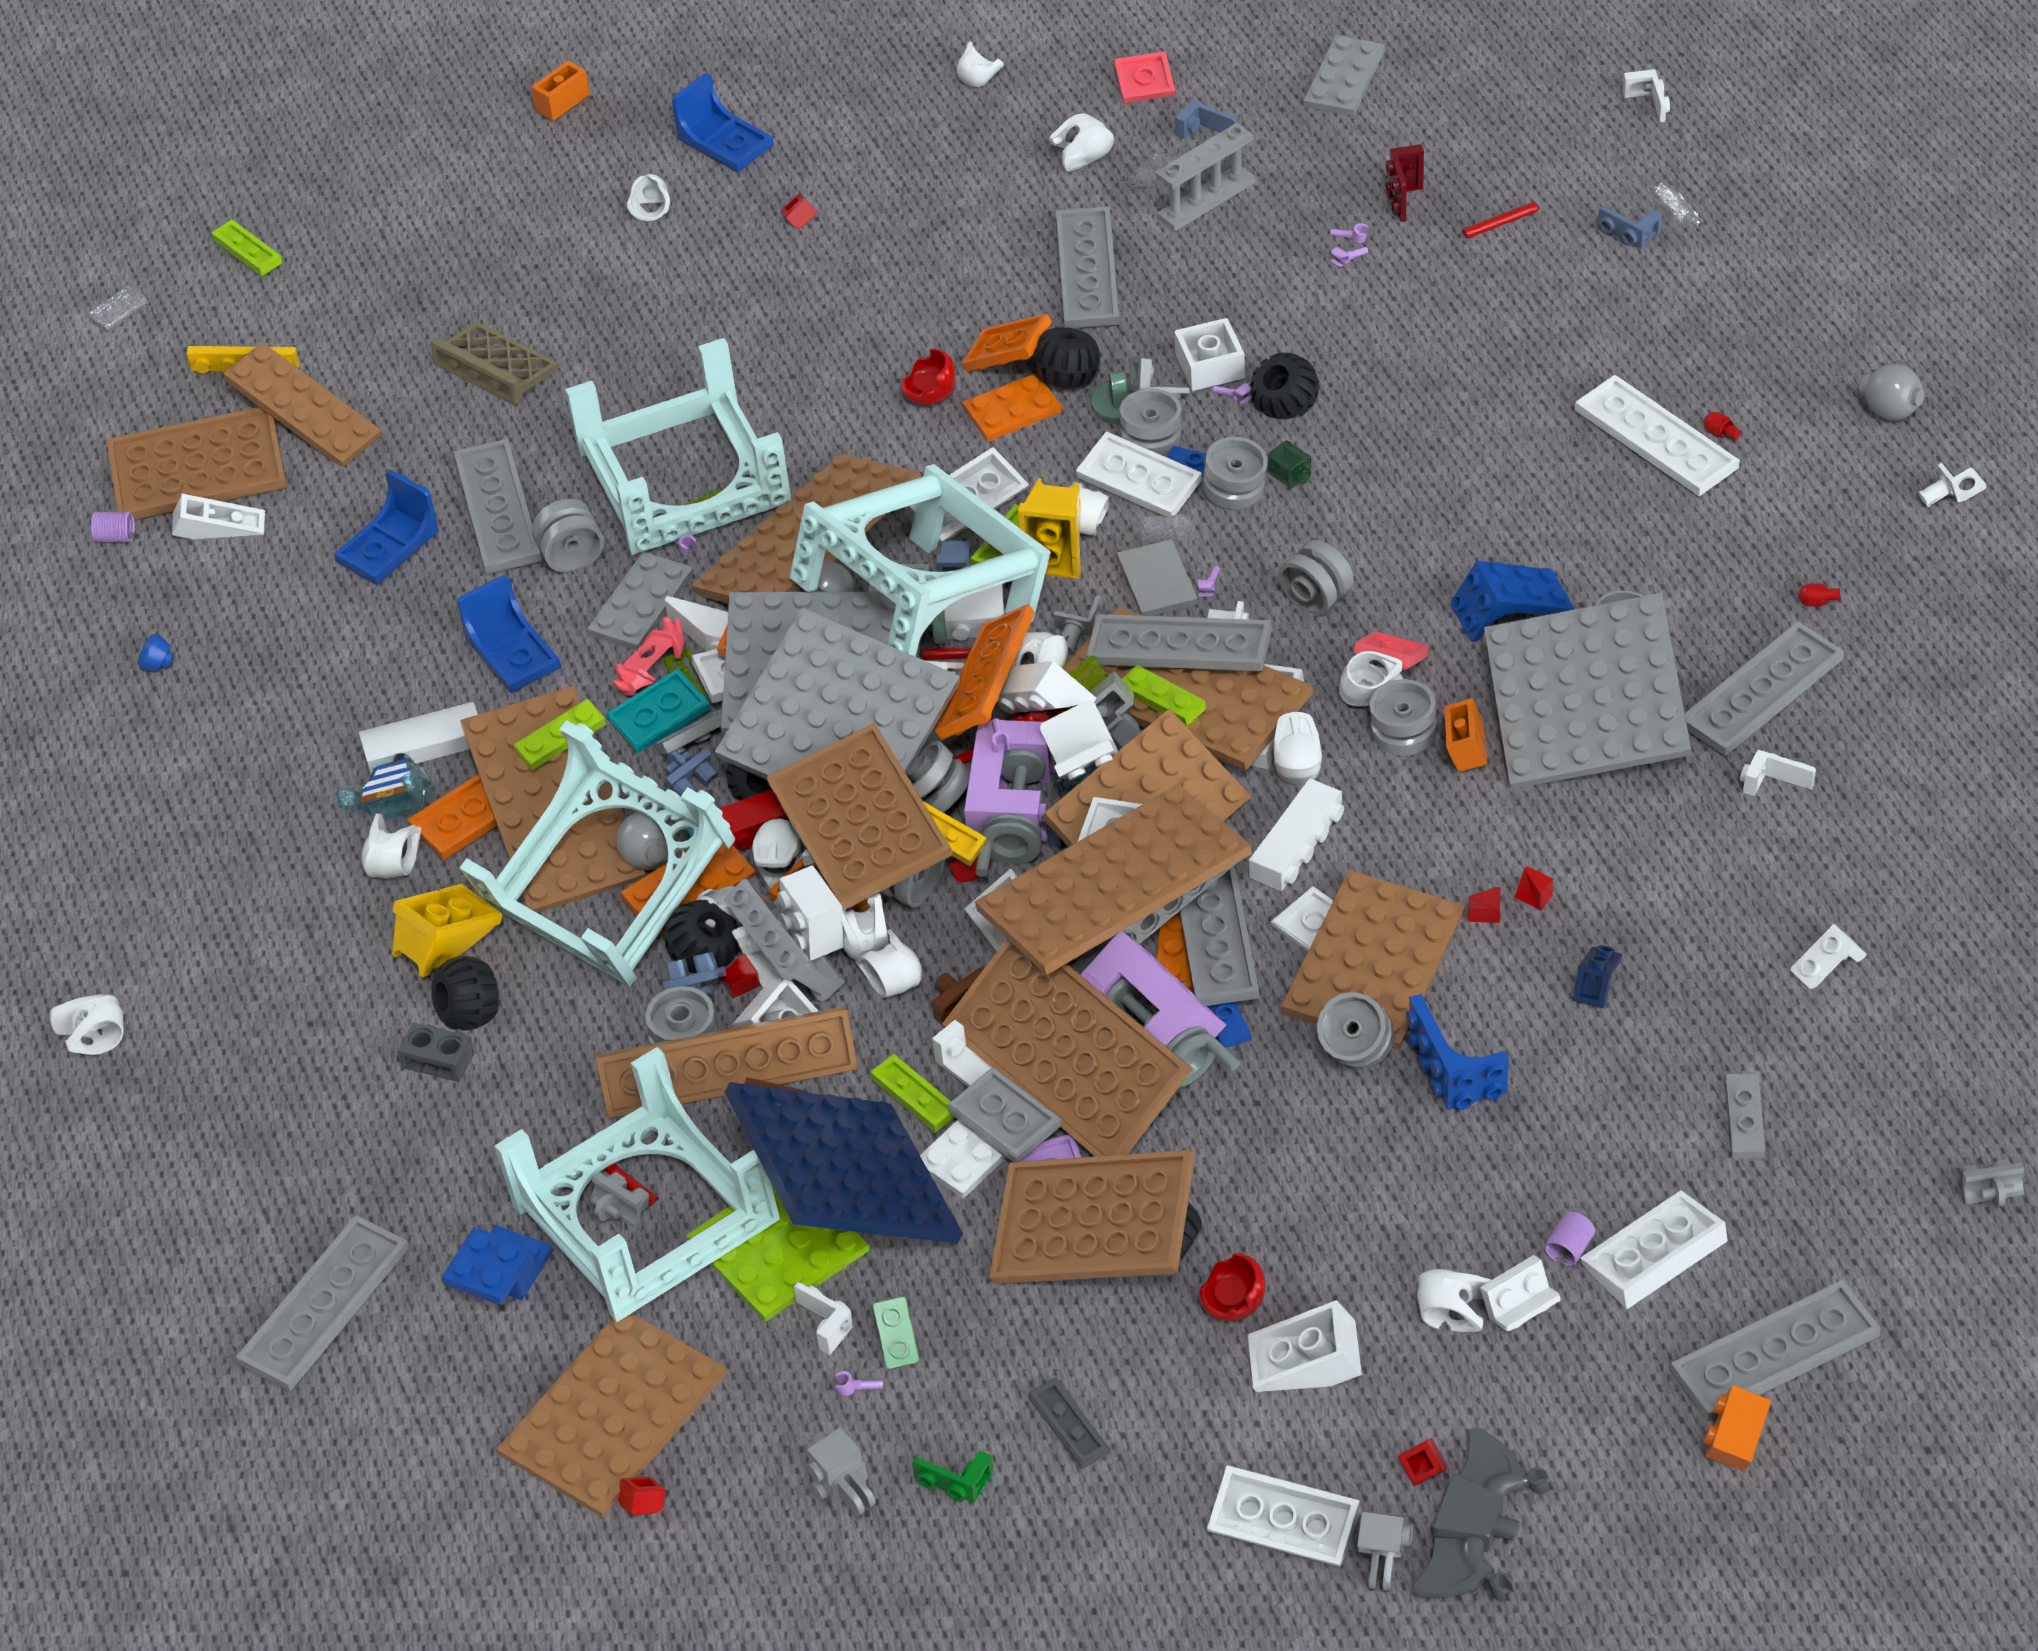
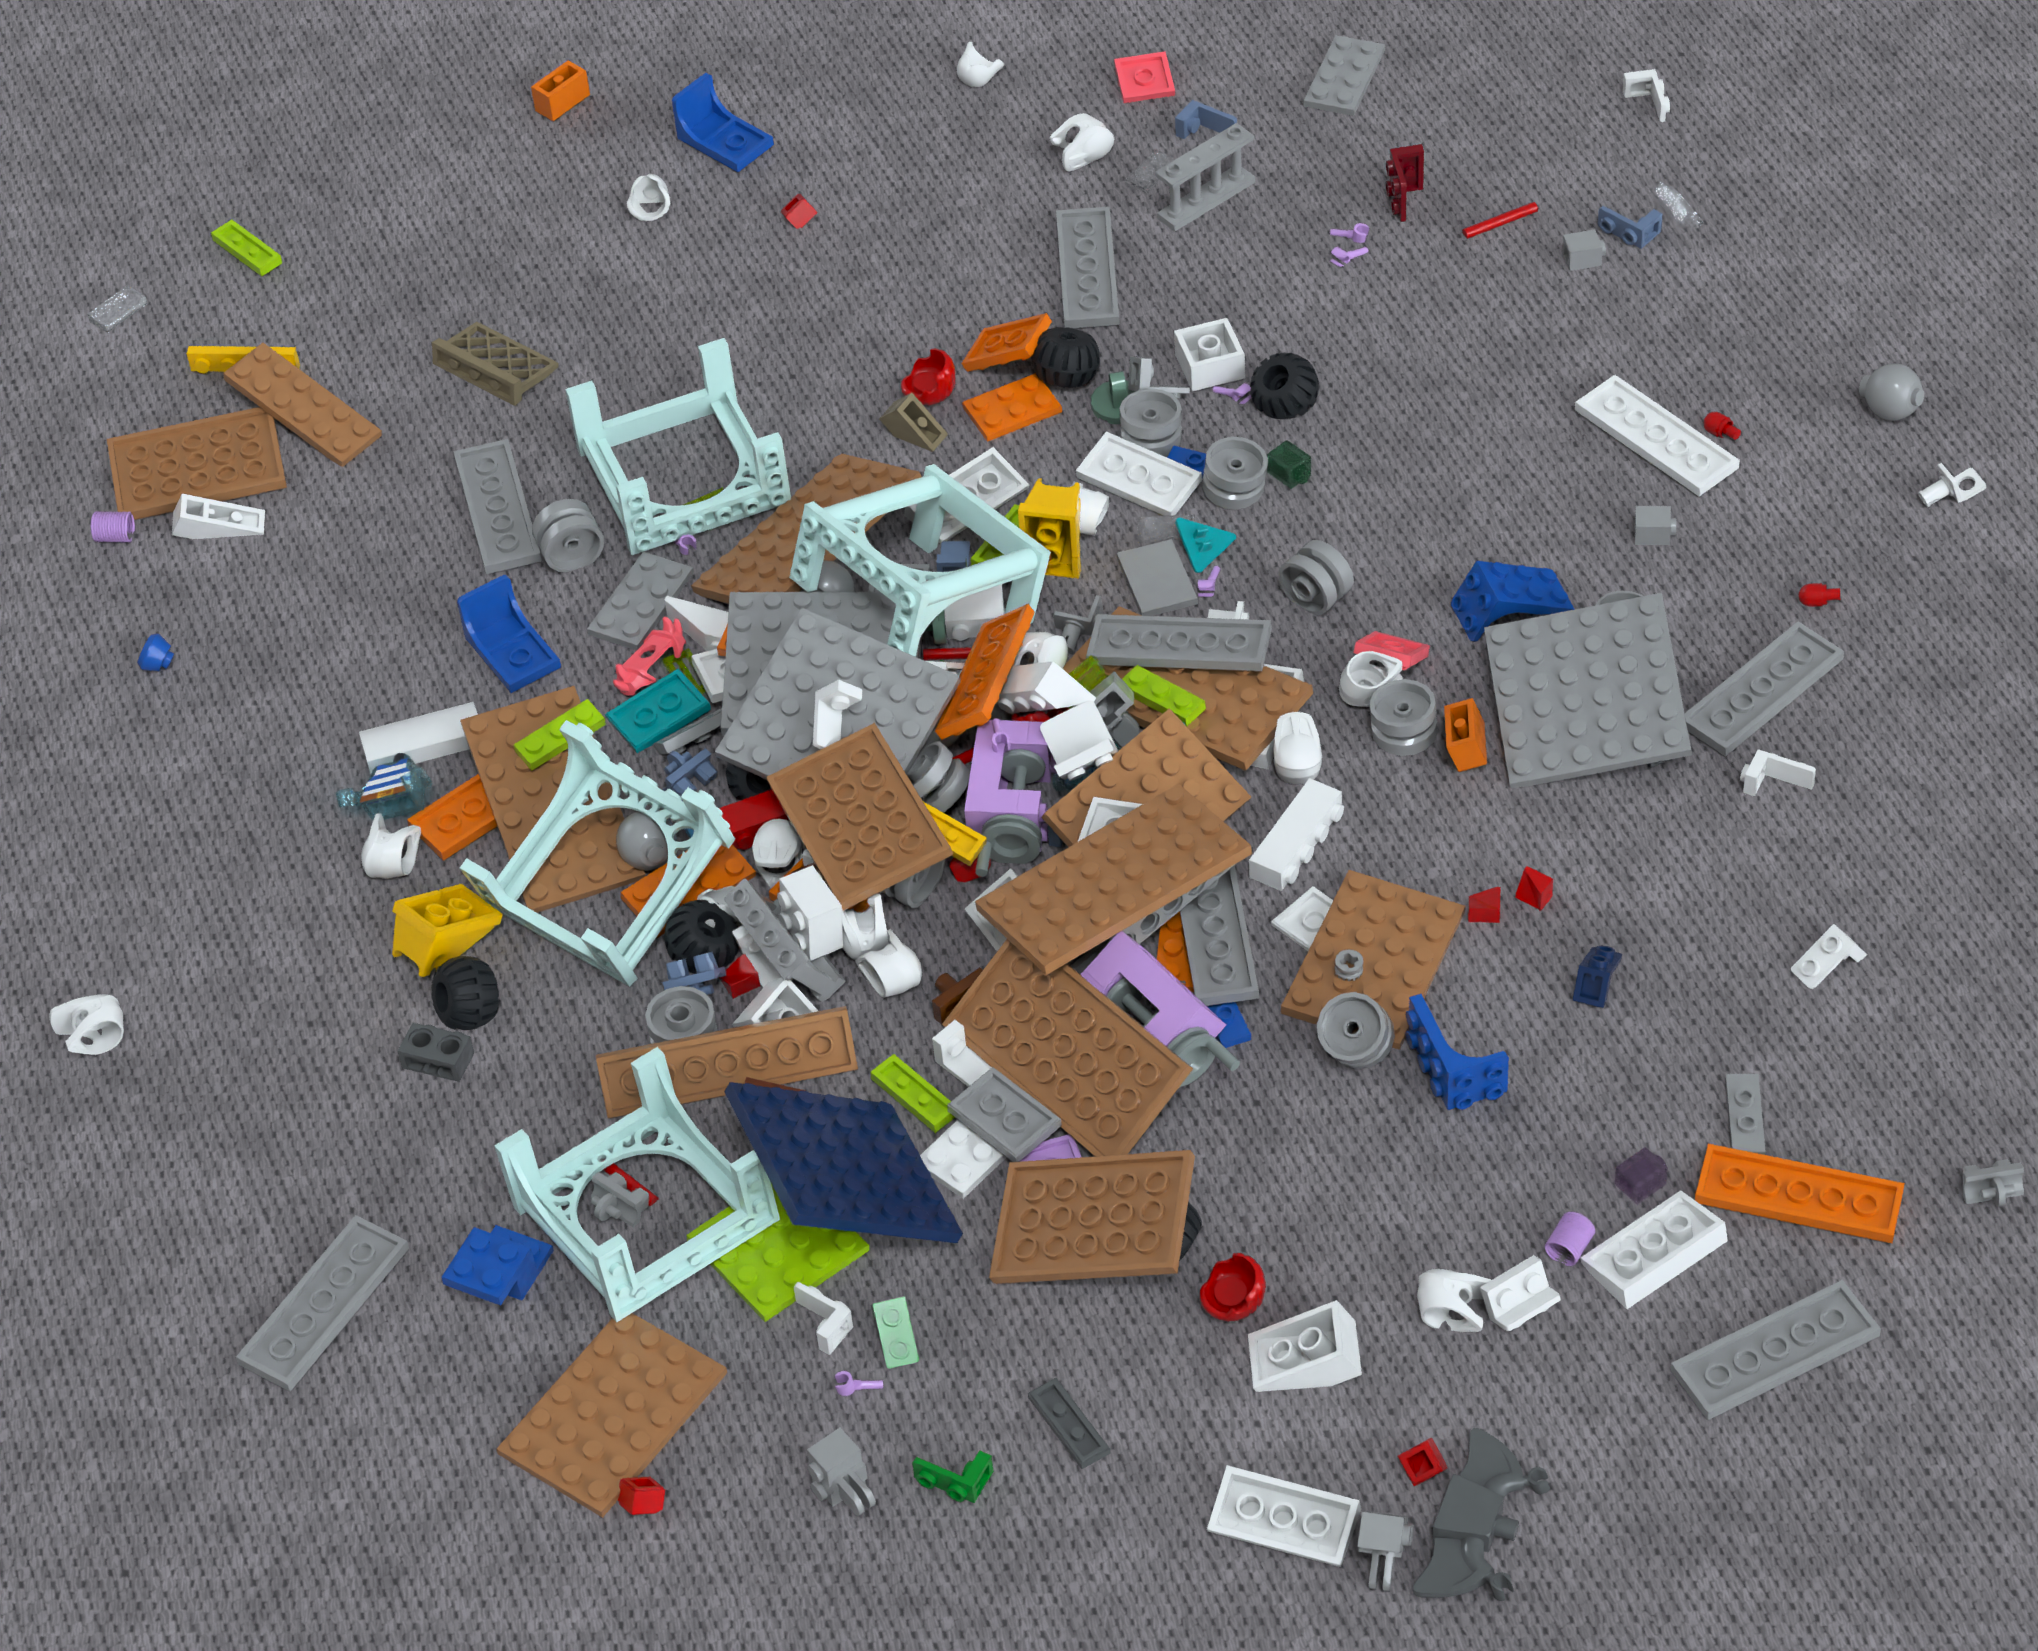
blue bracket [334,470,439,585] -> none
orange brick [1703,1385,1772,1471] -> none
none -> white bracket [813,680,862,749]
none -> dark tan slope [879,393,948,452]
none -> teal piece [1175,517,1236,573]
none -> light grey bush [1335,949,1363,981]
none -> light grey brick [1562,229,1606,271]
none -> clear purple brick [1615,1147,1668,1205]
none -> light grey brick [1634,506,1676,545]
none -> orange plate [1695,1144,1905,1243]

